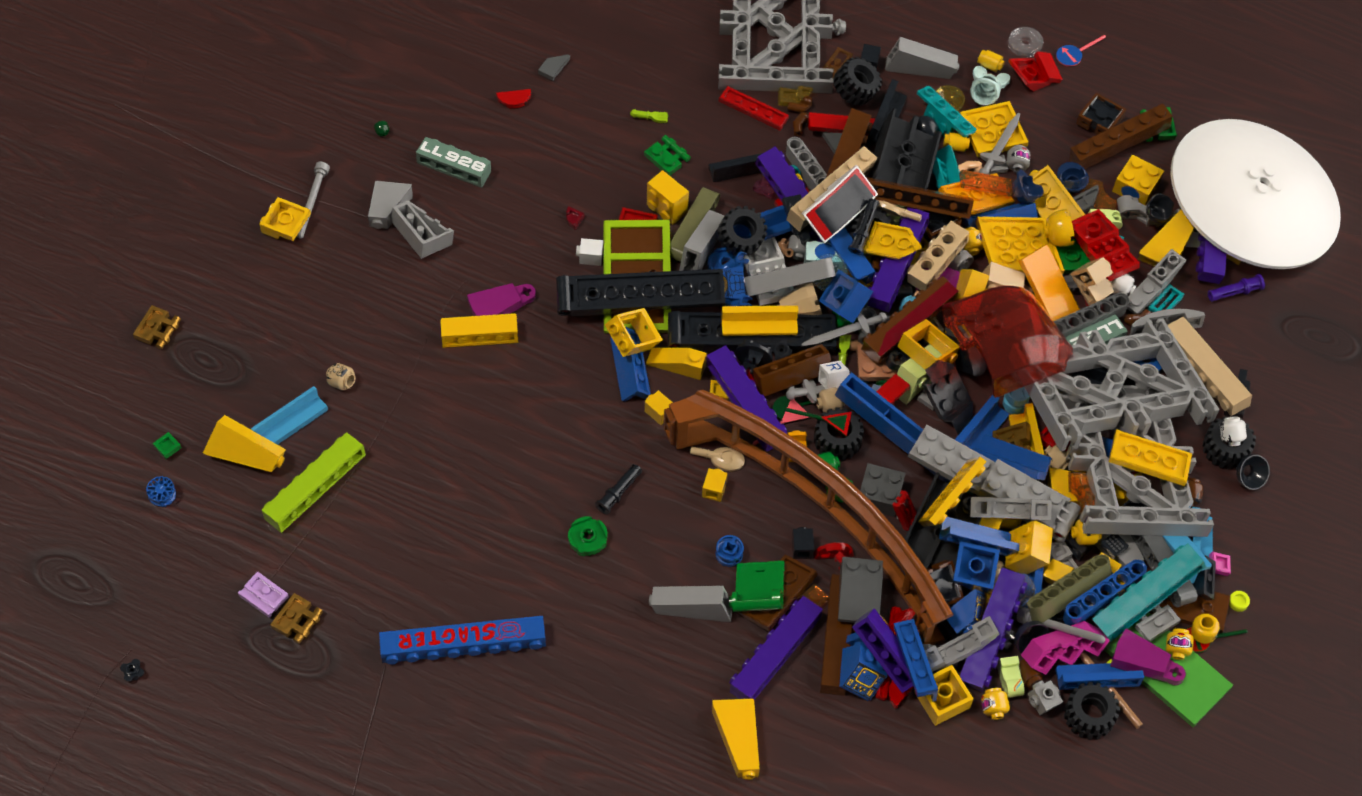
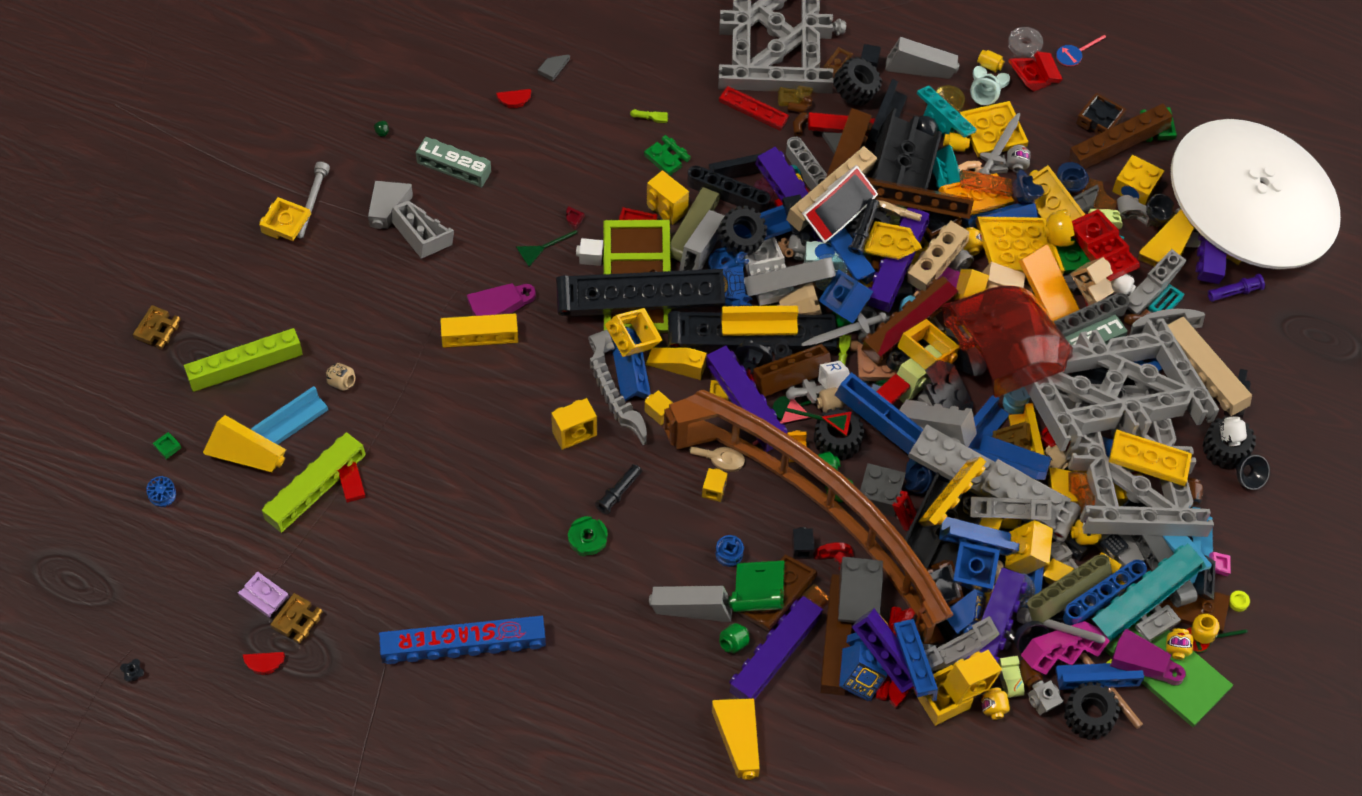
none -> lime brick [184,328,303,392]
none -> red tile [243,652,285,675]
none -> red tile [338,462,366,503]
none -> dark green piece [516,230,578,267]
none -> yellow brick [551,398,597,450]
none -> light grey piece [588,330,647,445]
none -> black beam [687,165,771,213]
none -> green head [719,623,750,653]
none -> light grey wedge [899,399,977,447]
none -> dark blue piece [905,458,935,494]
none -> yellow brick [943,650,1002,705]

